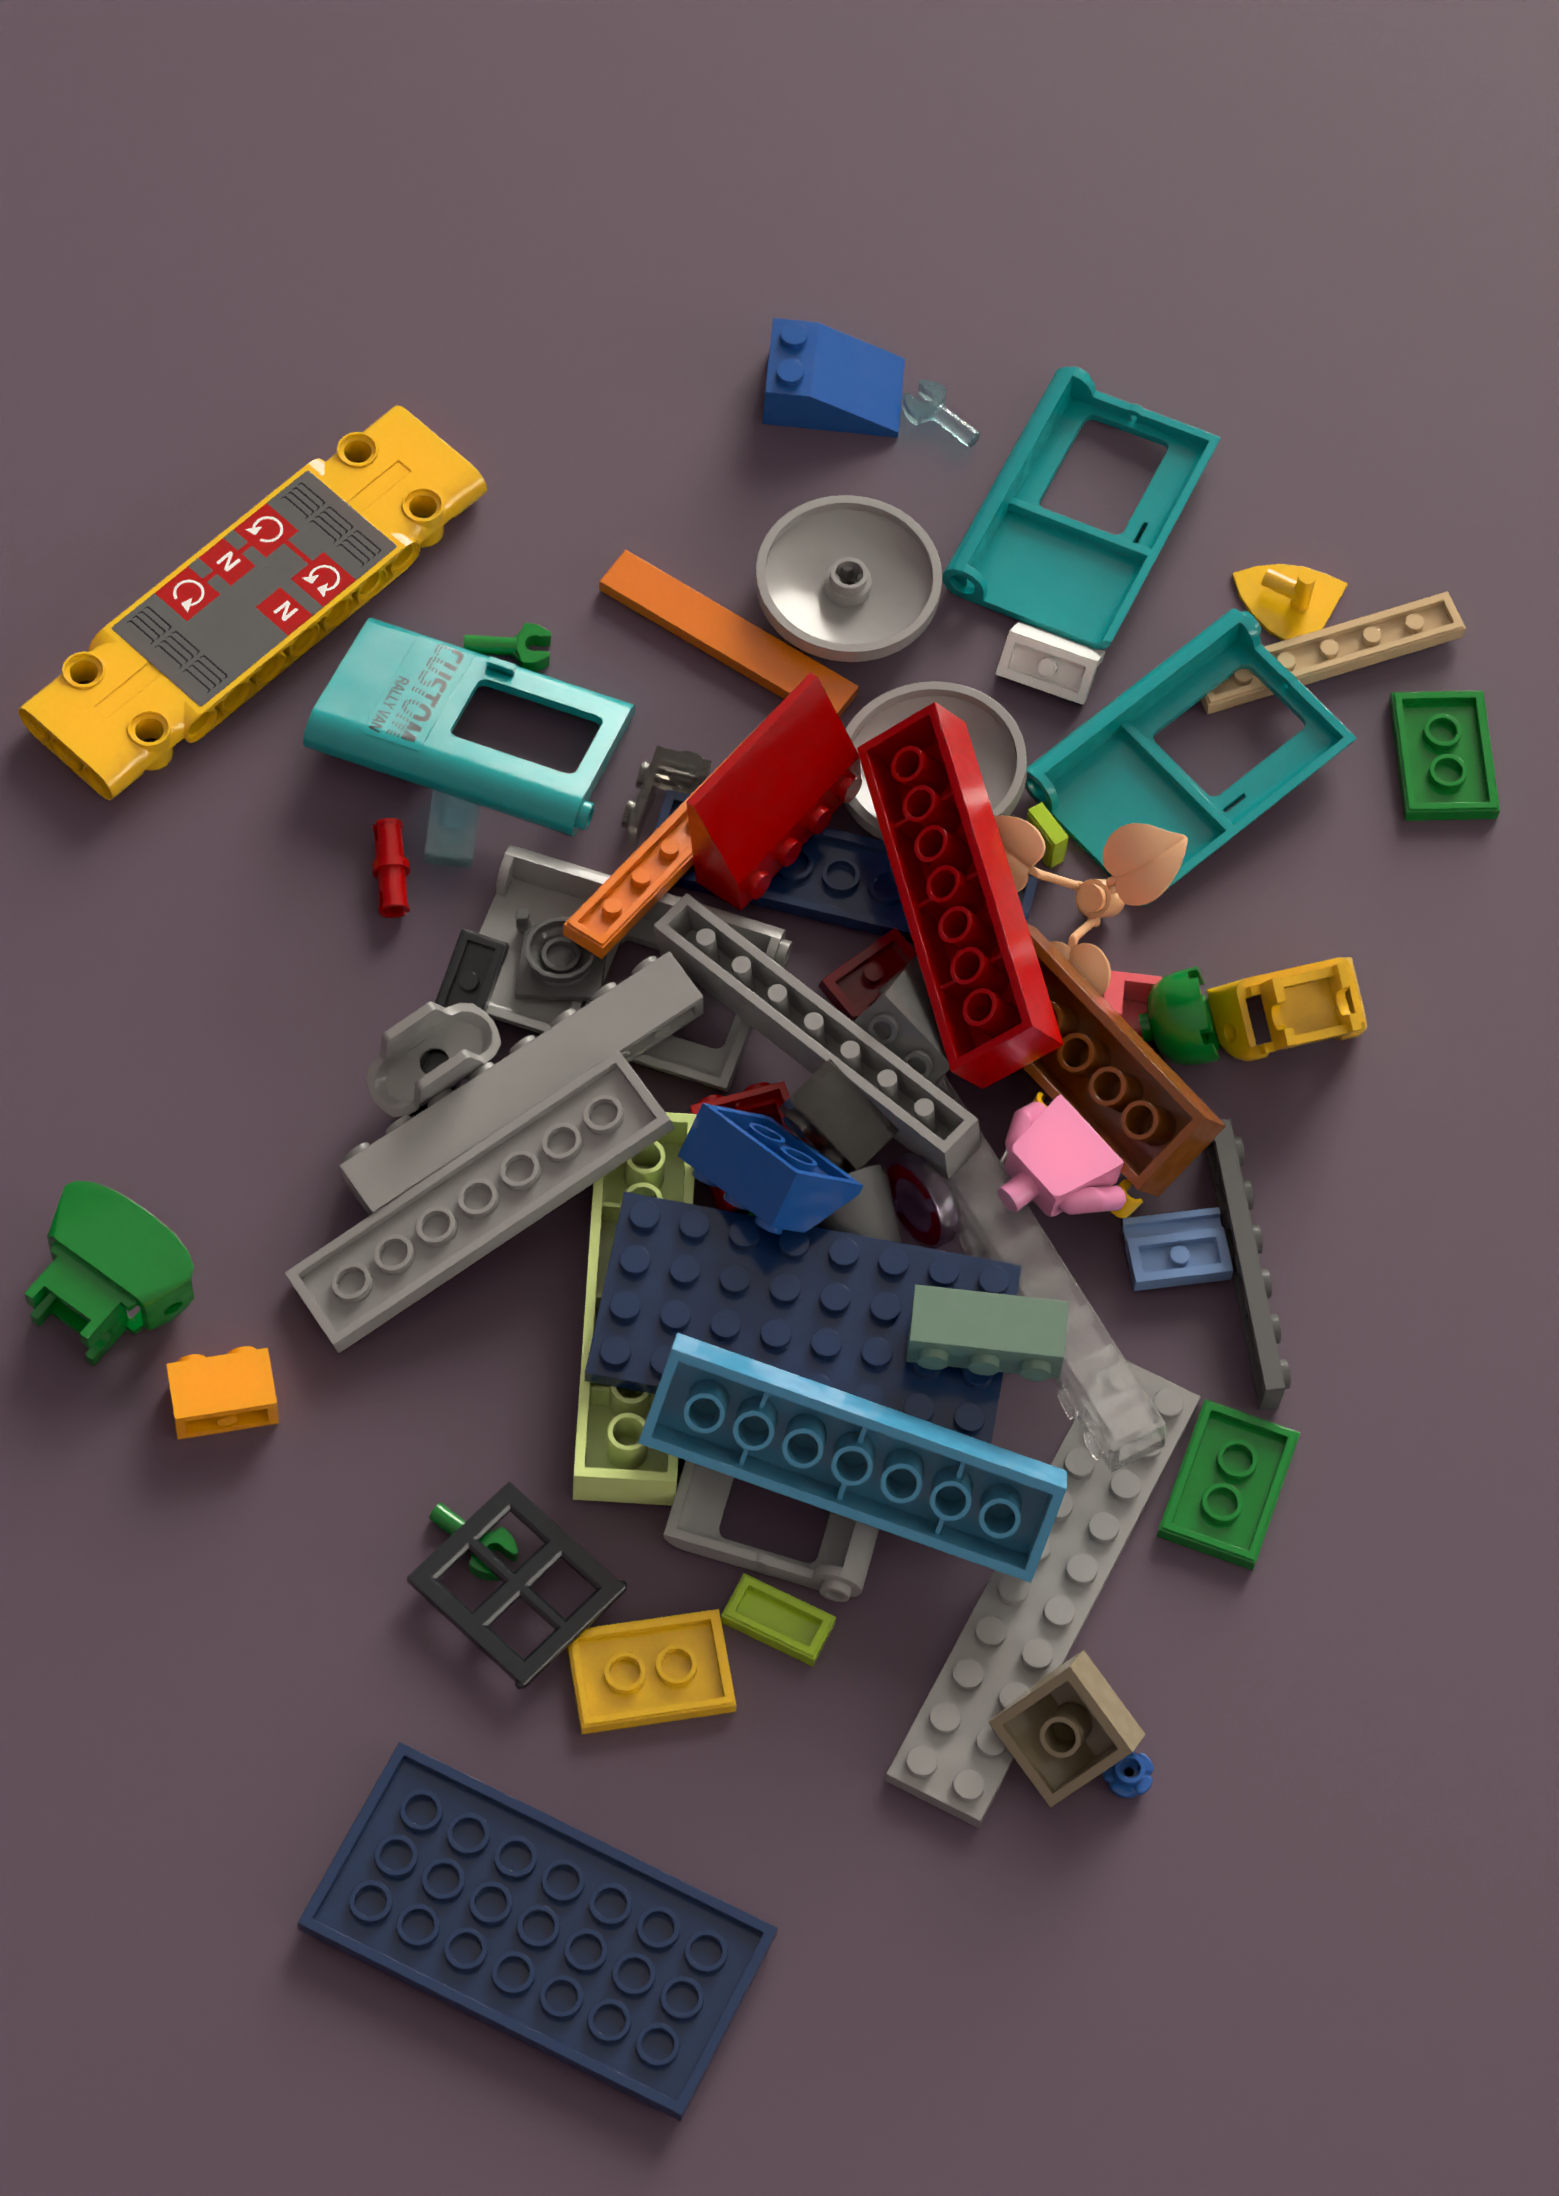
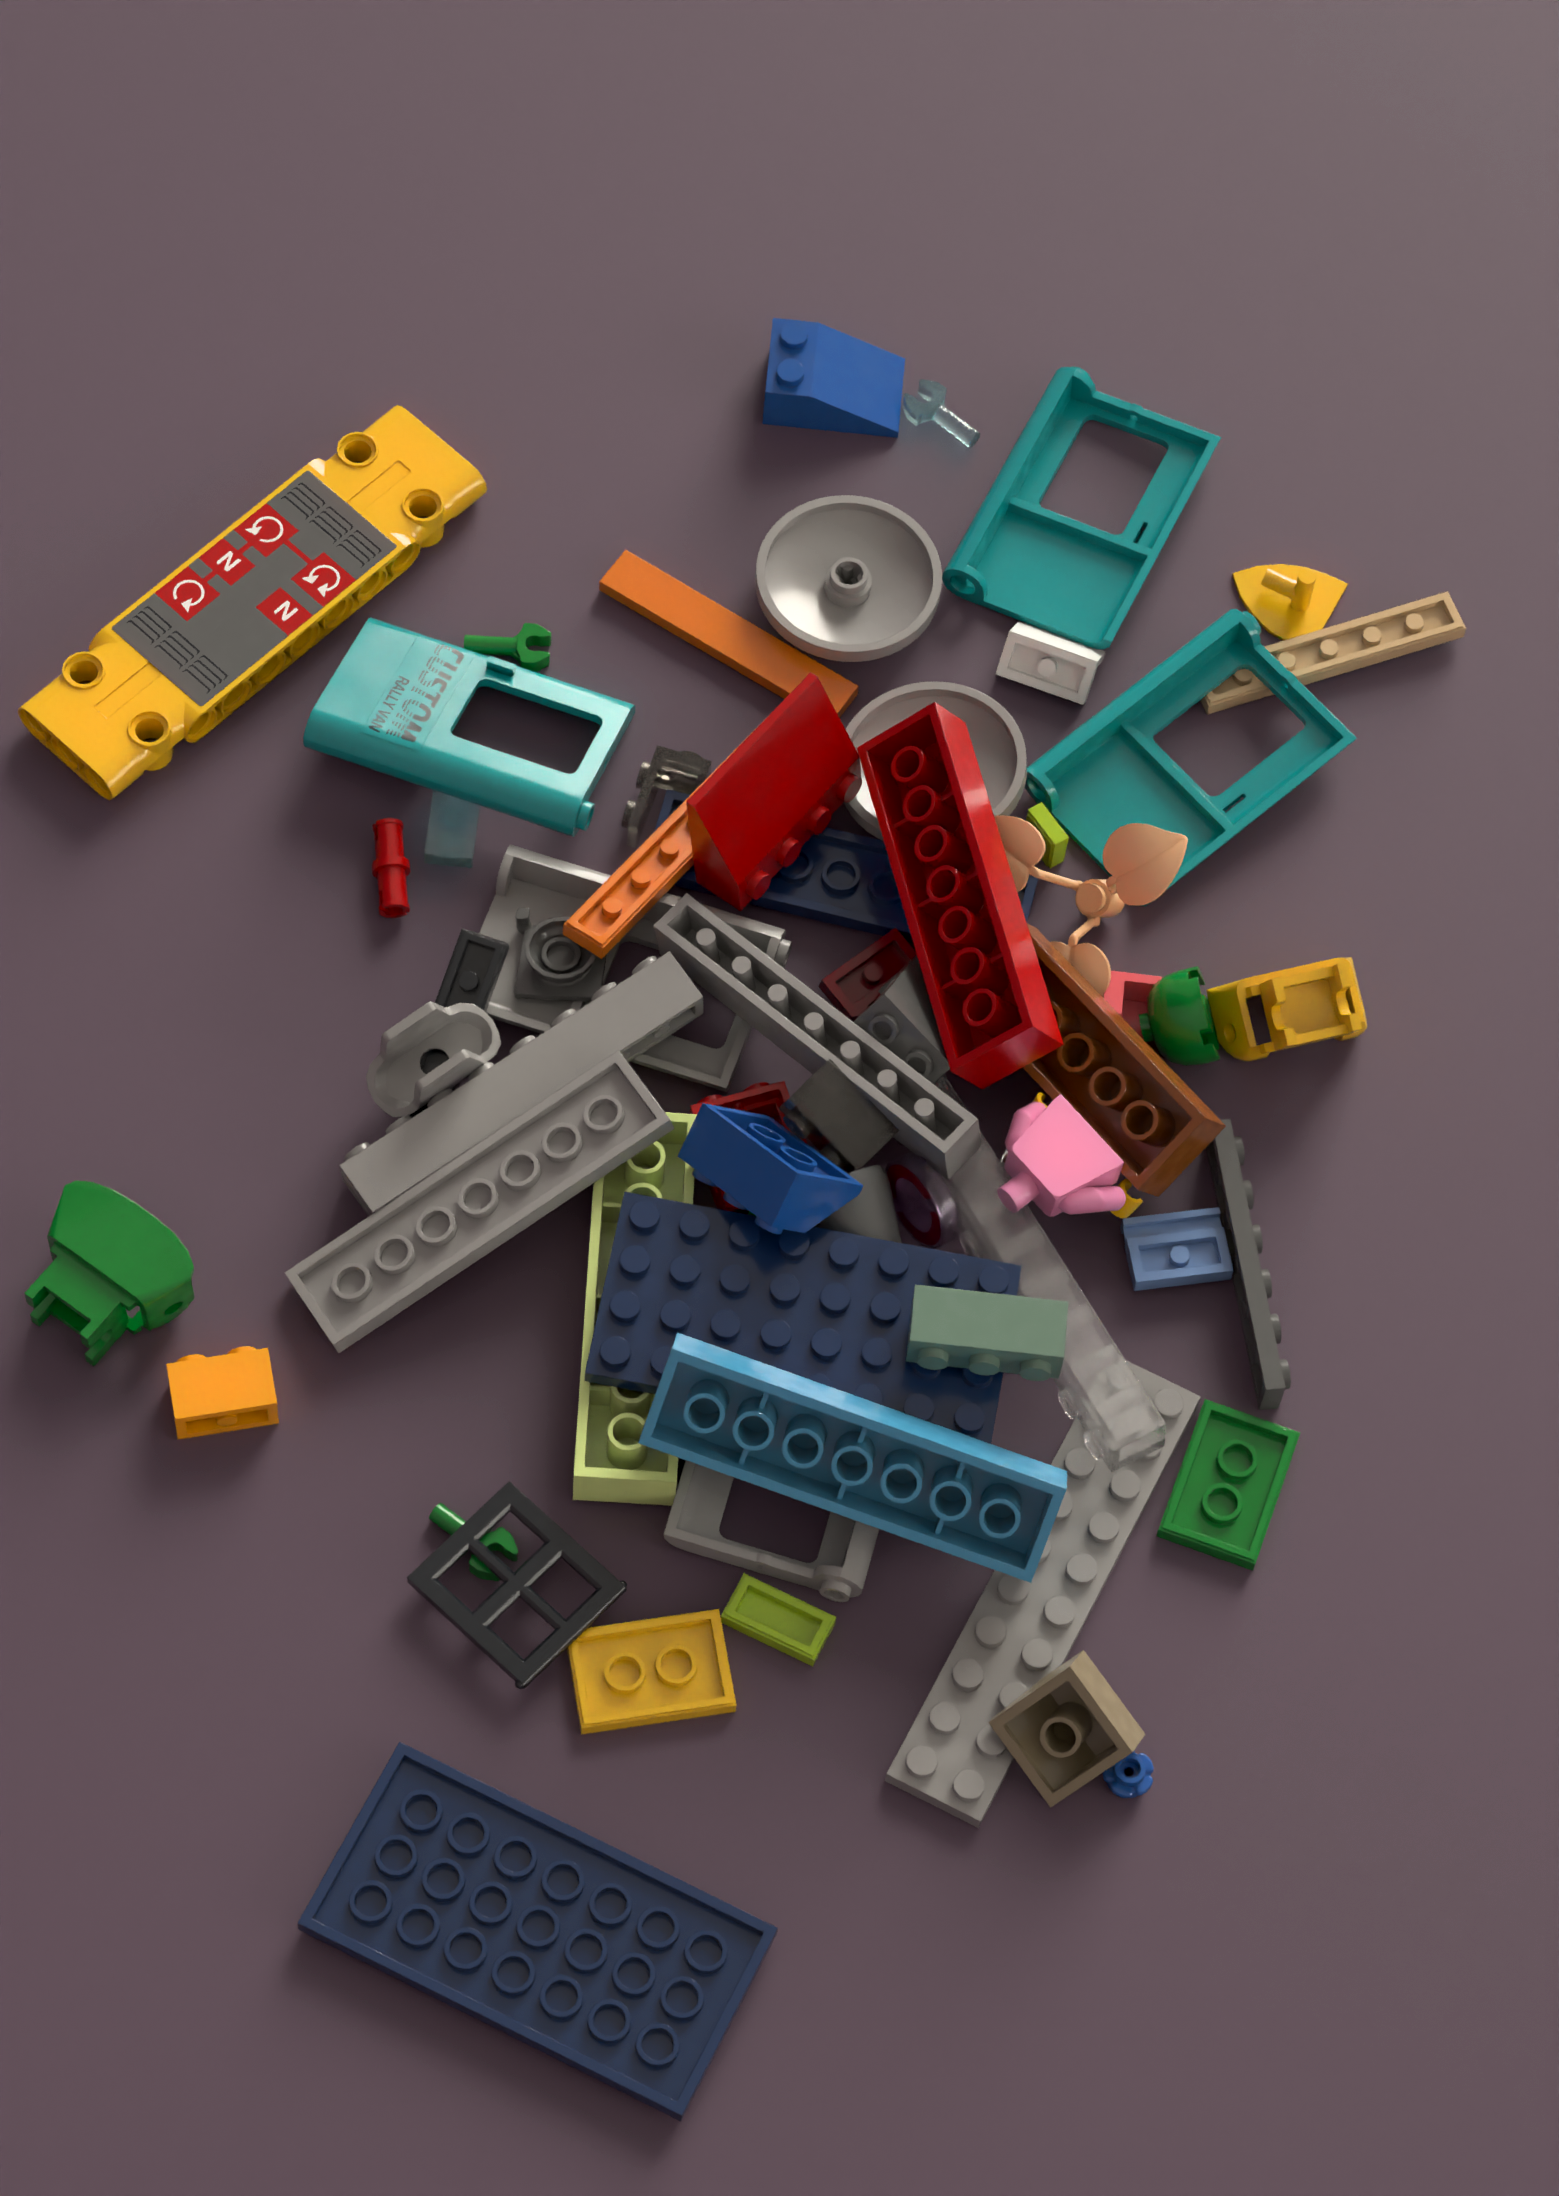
green tile [1389,690,1500,821] -> none

